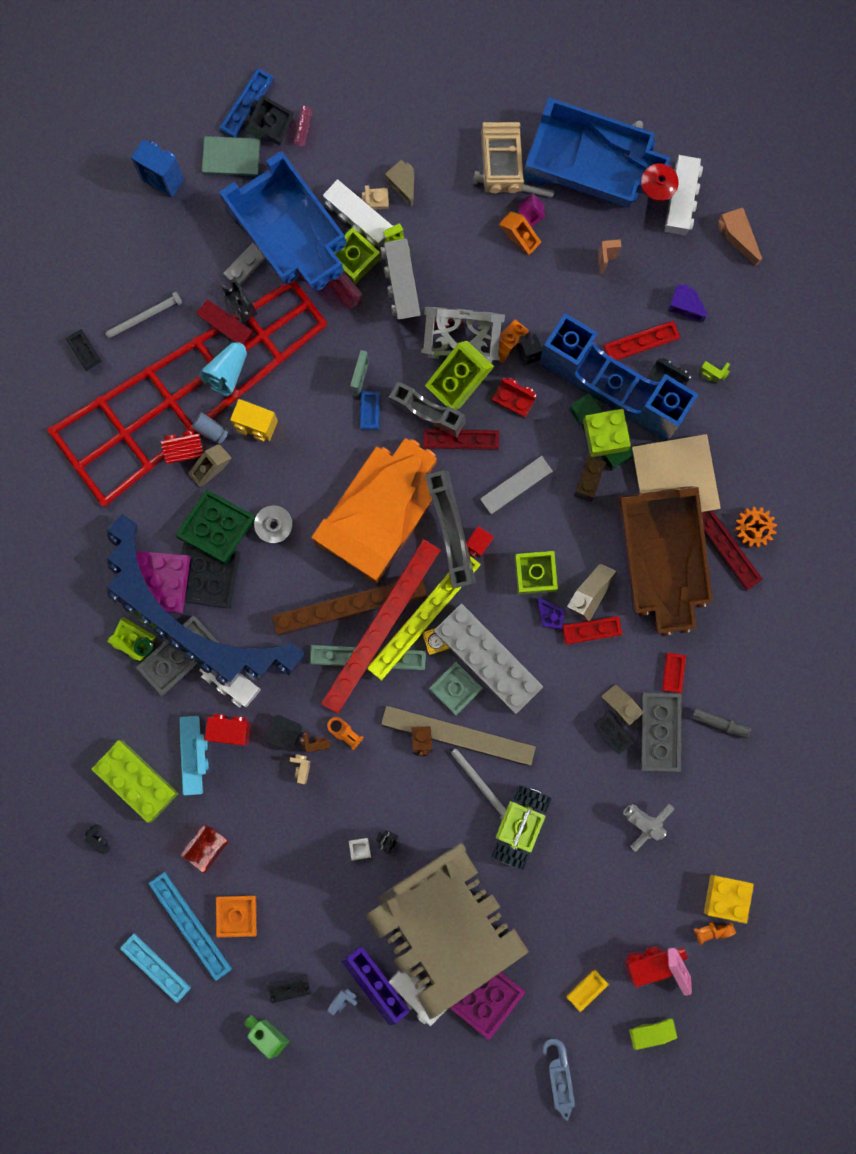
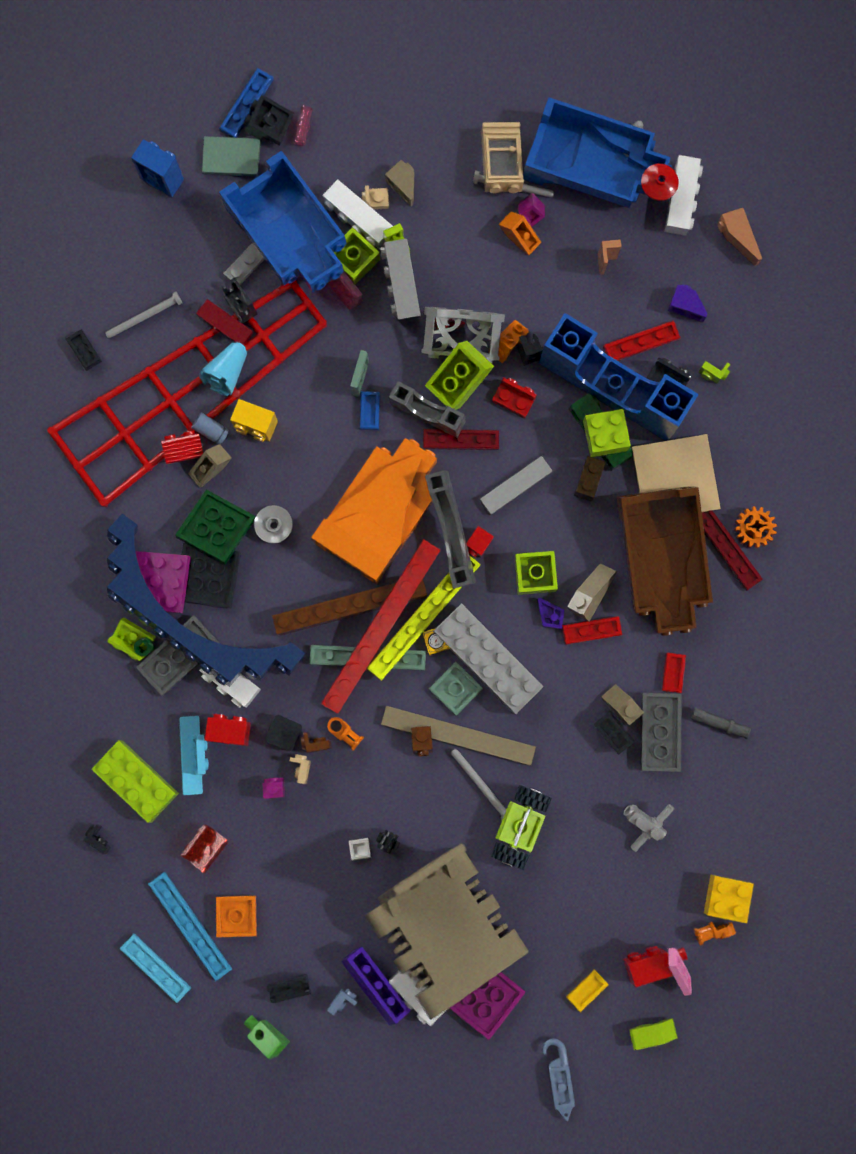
none -> magenta brick [262,777,285,799]

